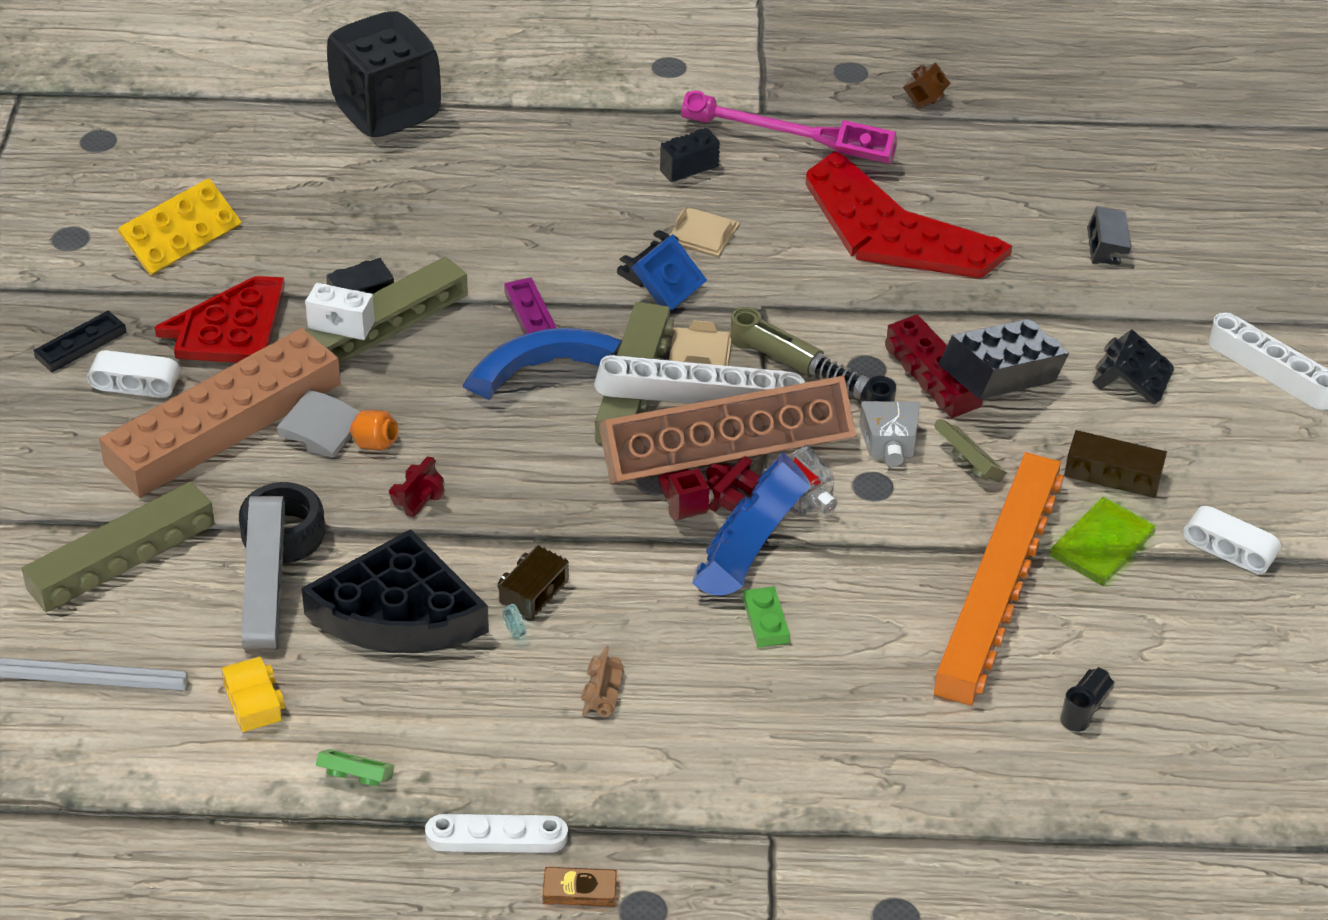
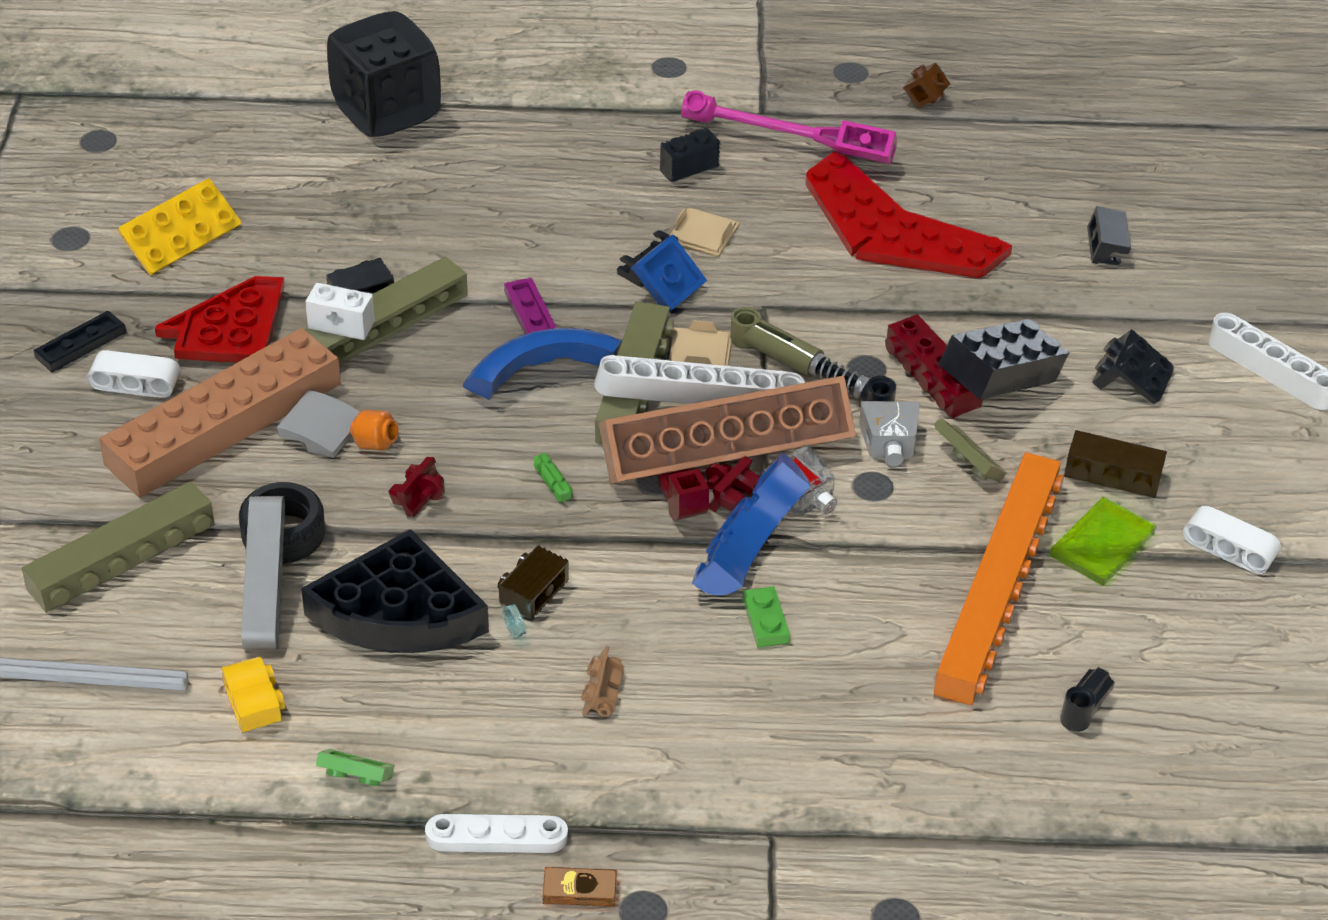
none -> bright green axle [533,453,573,502]

